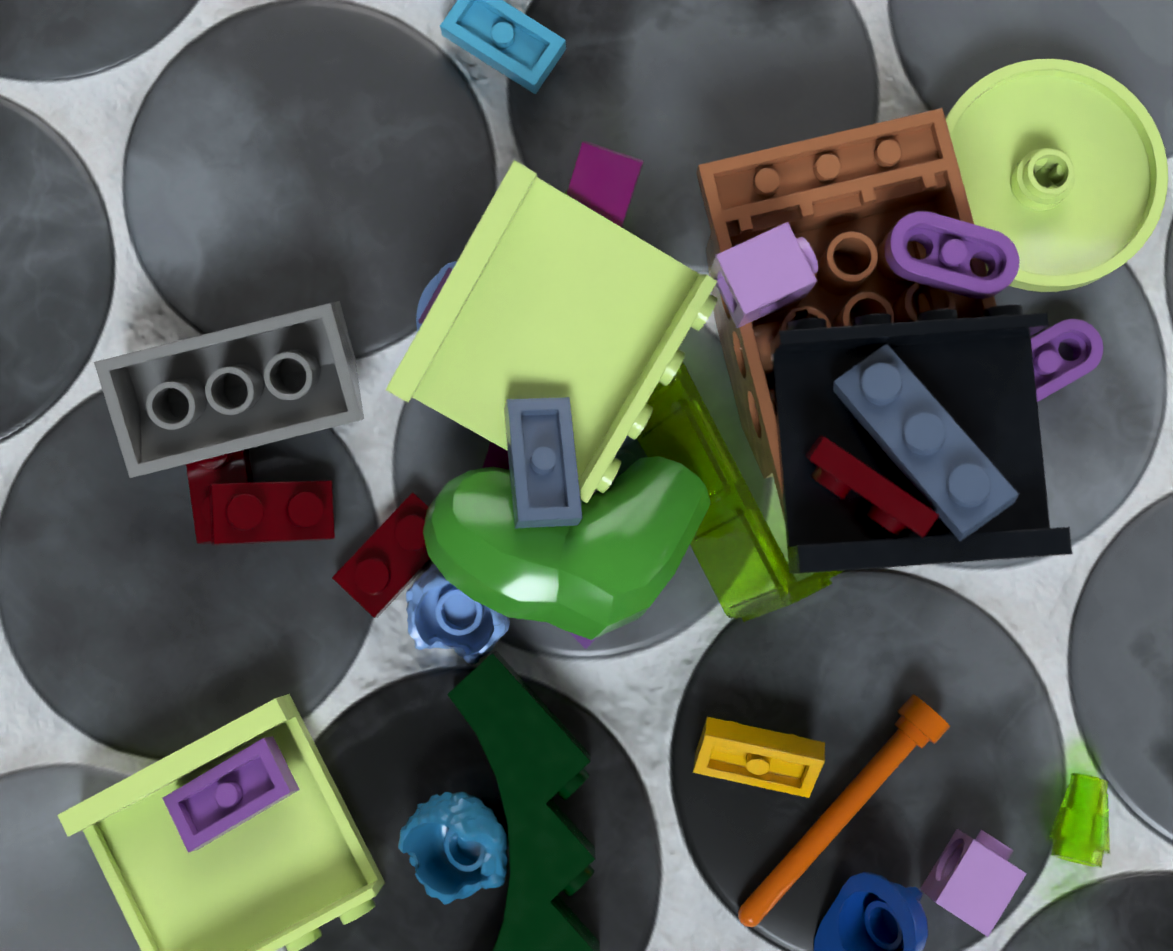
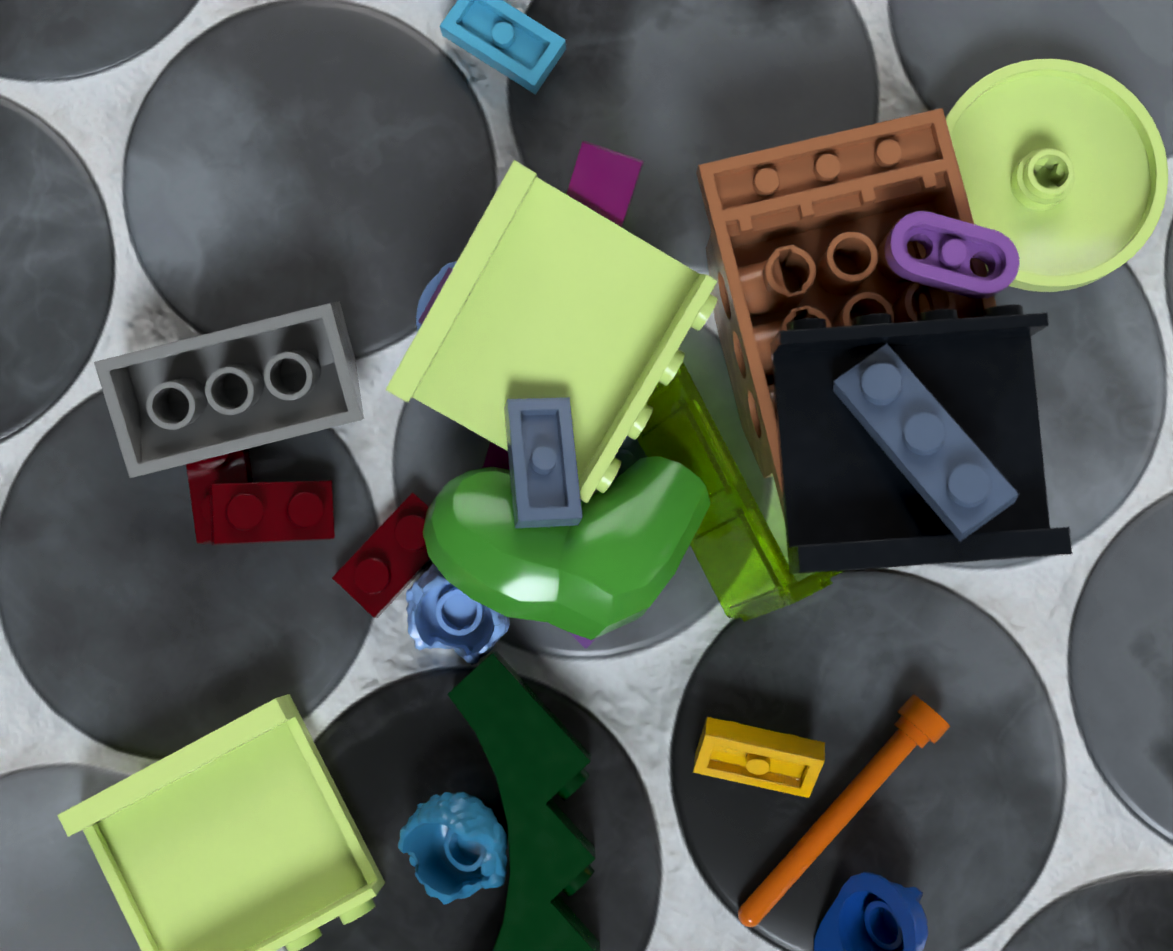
medium lavender plate [163,736,300,853] -> none
lavender brick [710,222,818,328] -> none
dark red plate [805,435,939,537] -> none
lavender brick [920,829,1027,937] -> none
medium lavender plate [1031,319,1103,402] -> none
clear neon green cone [1047,773,1111,868] -> none

